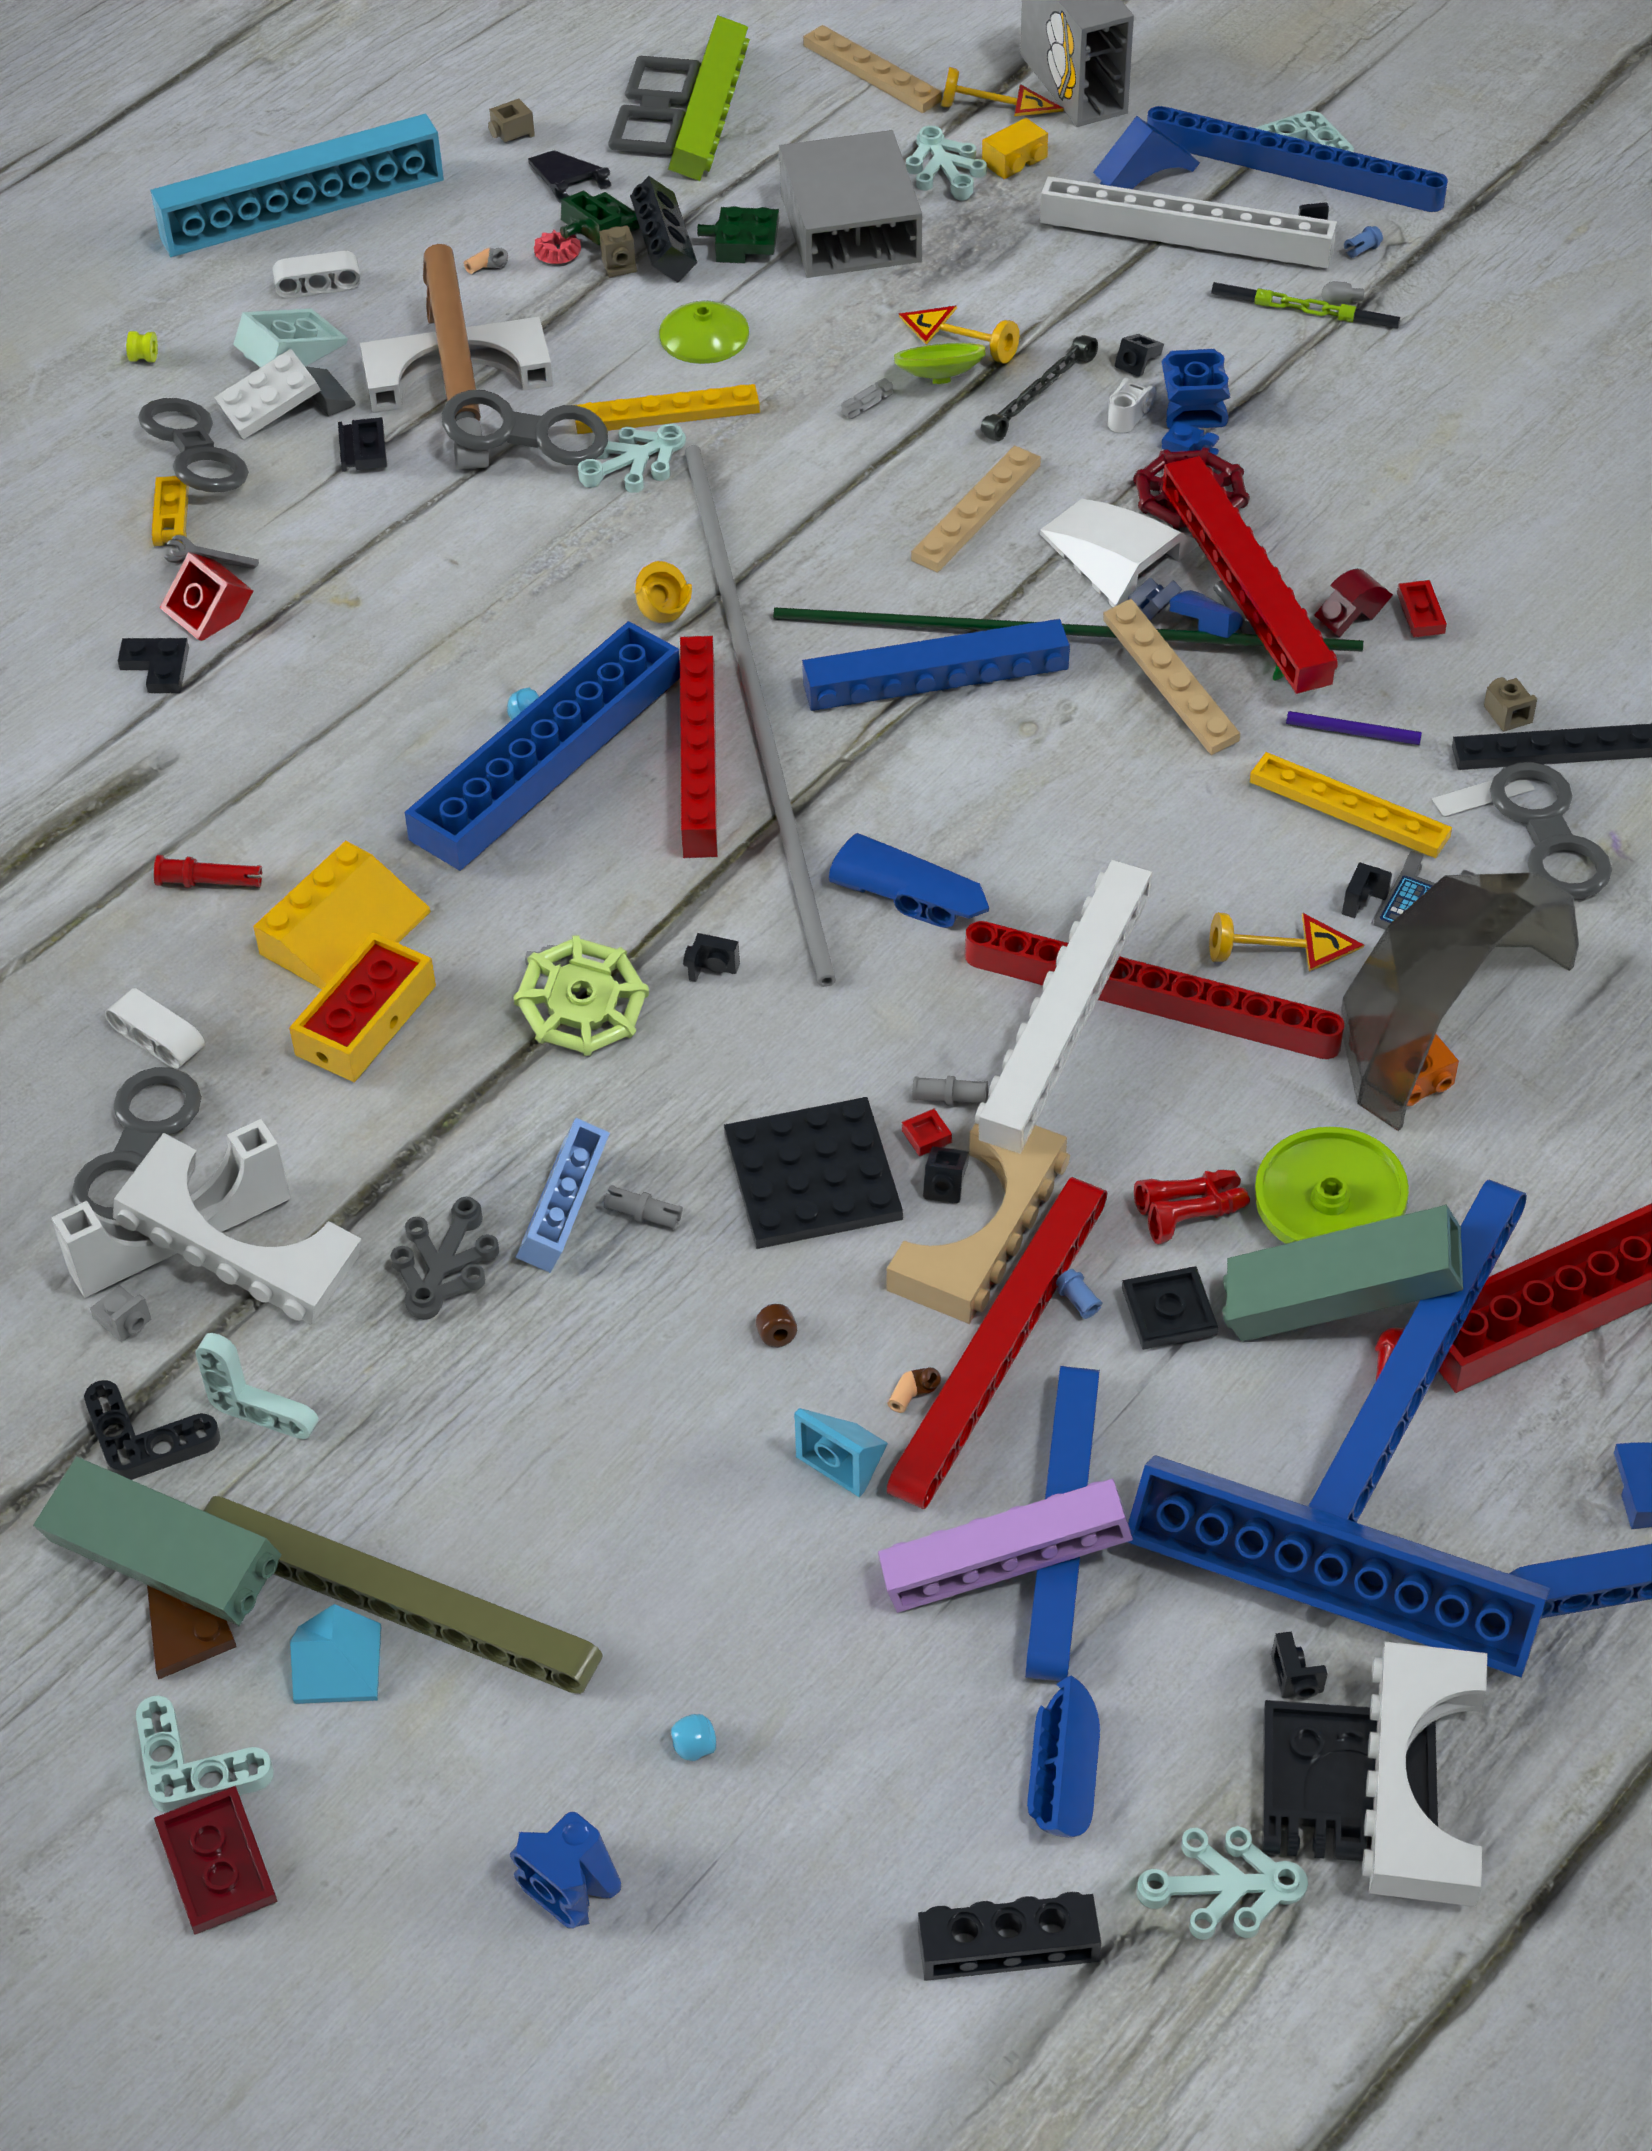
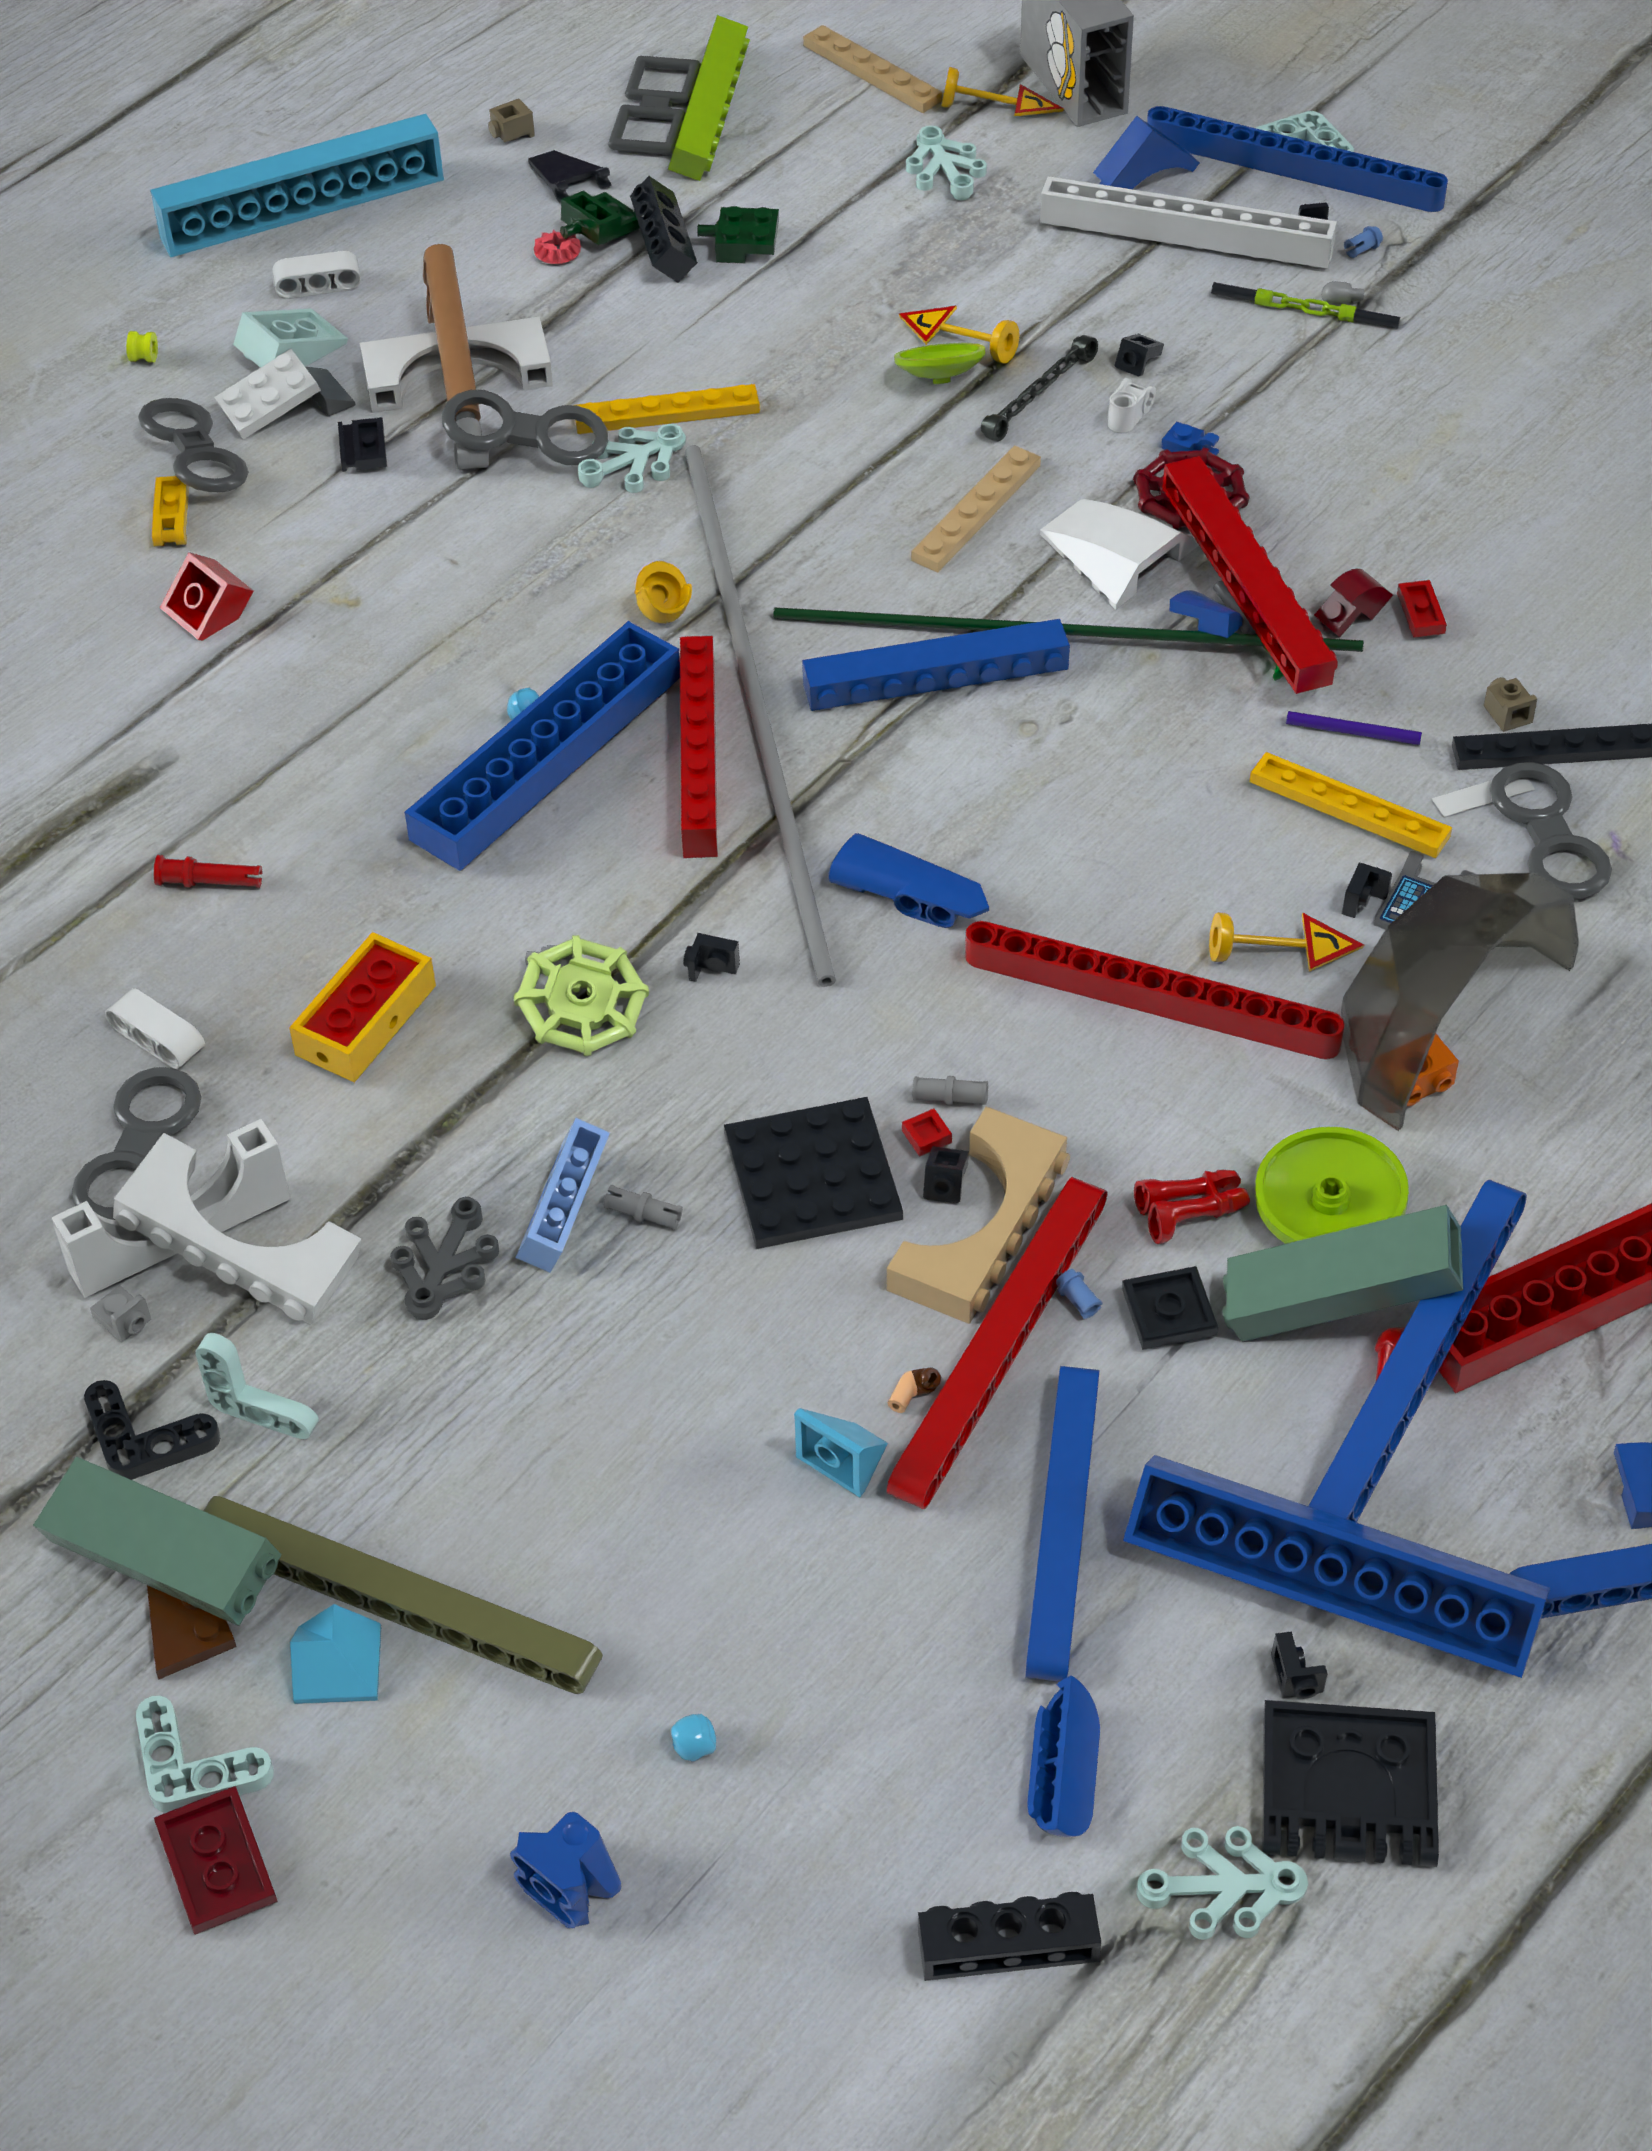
black plate [118,638,189,693] -> none
flat silver flag [164,535,259,569] -> none
yellow slope [253,840,431,989] -> none
arm [464,248,508,274] -> none
dark tan brick [599,226,637,277] -> none
lime dish [659,300,749,364] -> none
reddish brown piece [755,1304,798,1348] -> none
light grey brick [779,130,922,278] -> none
light grey axle [841,378,893,419] -> none
lavender brick [878,1478,1133,1613] -> none
white brick [975,860,1152,1154] -> none
yellow brick [982,118,1048,179] -> none
tan plate [1103,599,1240,755] -> none
dark blue bracket [1128,578,1182,621] -> none
blue piece [1161,349,1230,429] -> none
white arch [1362,1641,1487,1907] -> none

